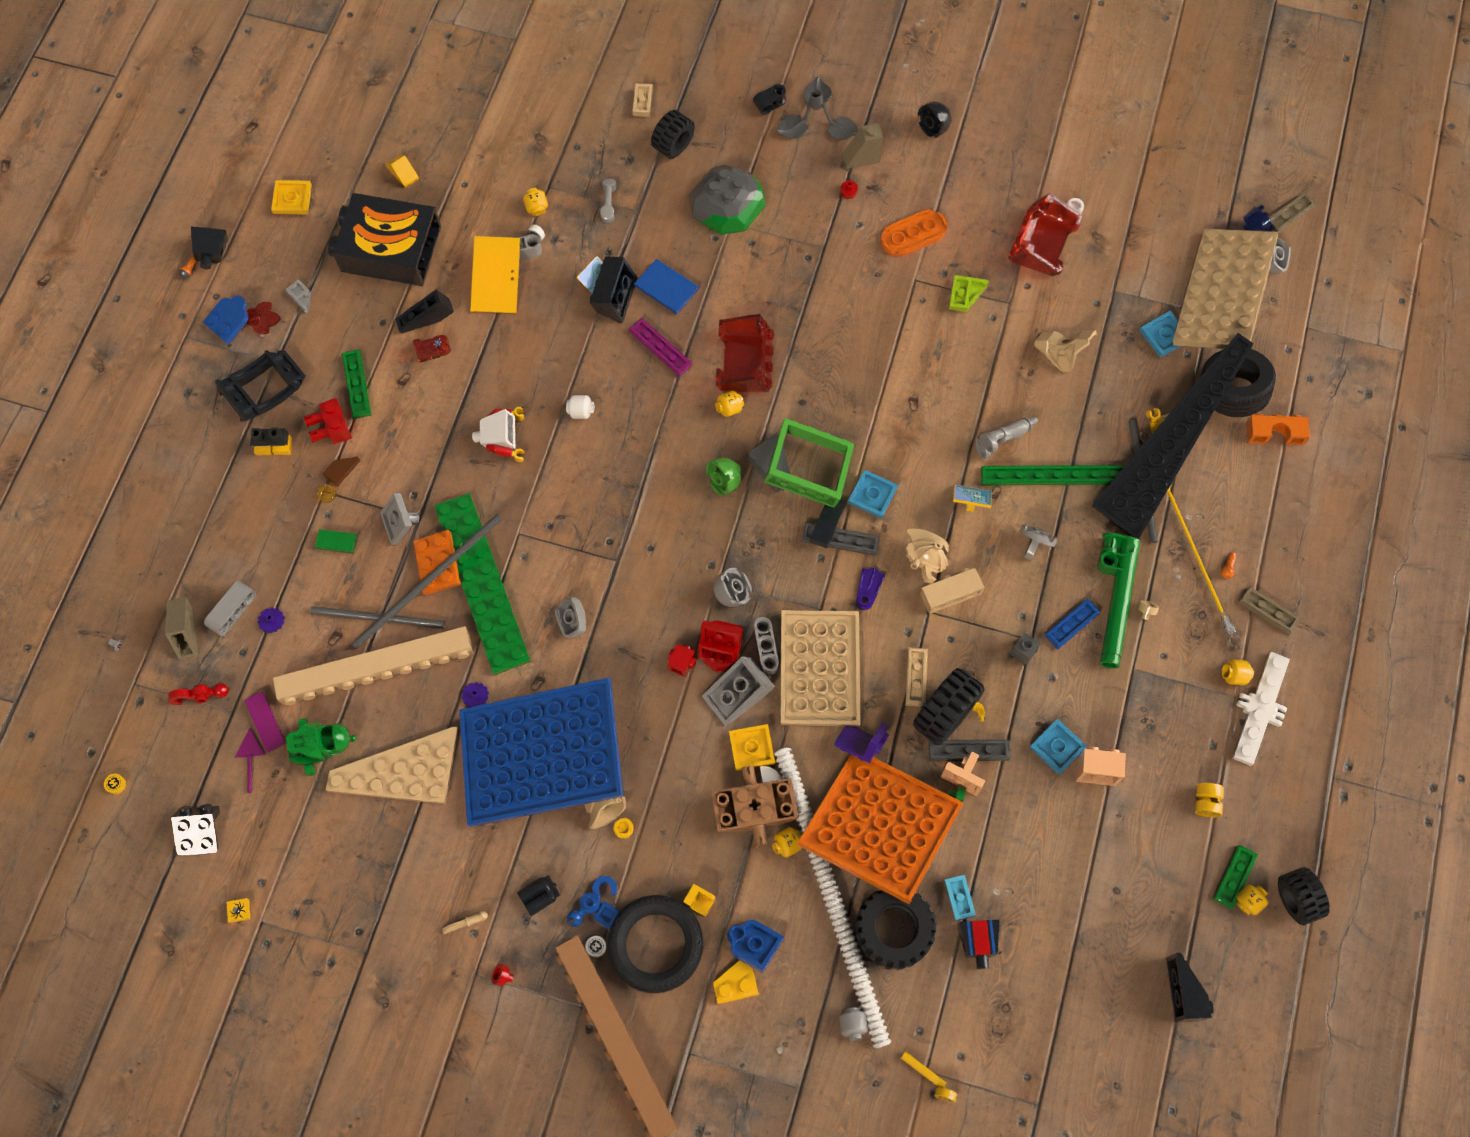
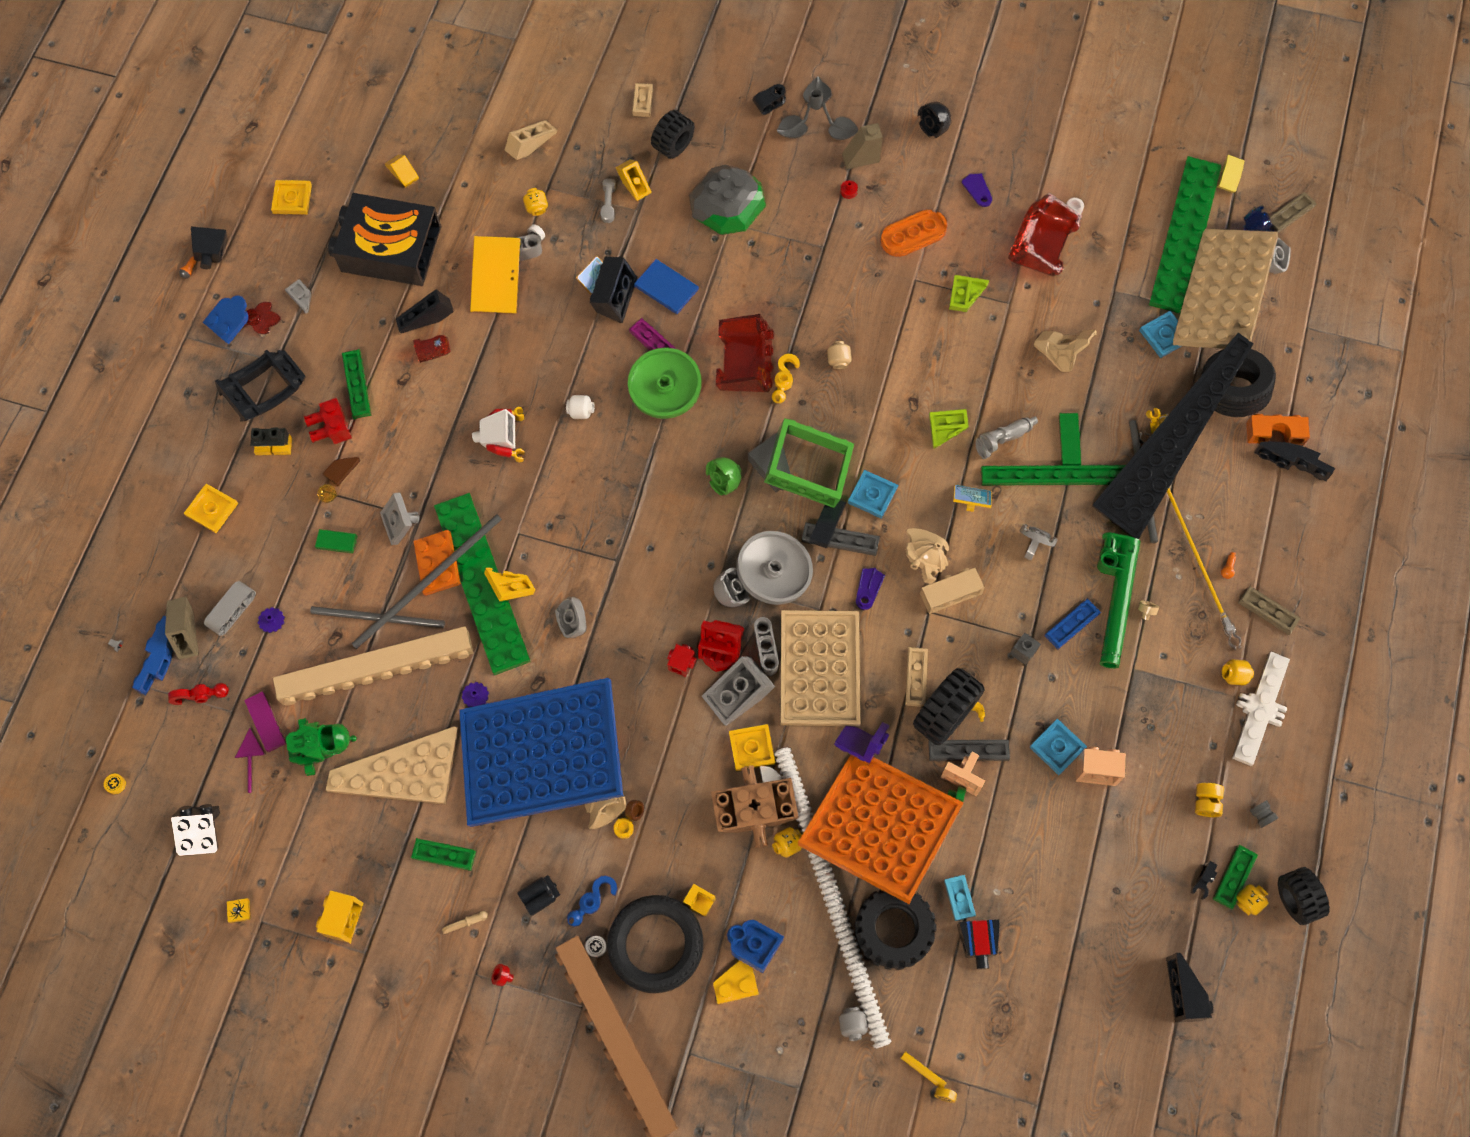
blue tile [593,901,620,930] -> none
yellow head [715,391,744,417] -> none
none -> blue slope [132,616,173,696]
none -> yellow plate [183,484,239,533]
none -> yellow brick [316,891,364,943]
none -> green tile [411,838,476,871]
none -> yellow wing [484,568,535,601]
none -> tan slope [505,120,557,160]
none -> yellow slope [615,159,652,201]
none -> reddish brown tile [625,800,644,821]
none -> bright green dish [628,348,702,419]
none -> light grey dish [736,531,813,605]
none -> yellow piece [771,354,800,404]
none -> tan head [827,341,852,369]
none -> lime wing [929,409,969,449]
none -> dark purple piece [962,173,992,207]
none -> green tile [1058,413,1082,465]
none -> green plate [1149,156,1222,314]
none -> black plate [1191,861,1218,900]
none -> light yellow slope [1217,155,1244,193]
none -> dark grey wheel [1250,801,1279,828]
none -> black slope [1254,441,1335,481]

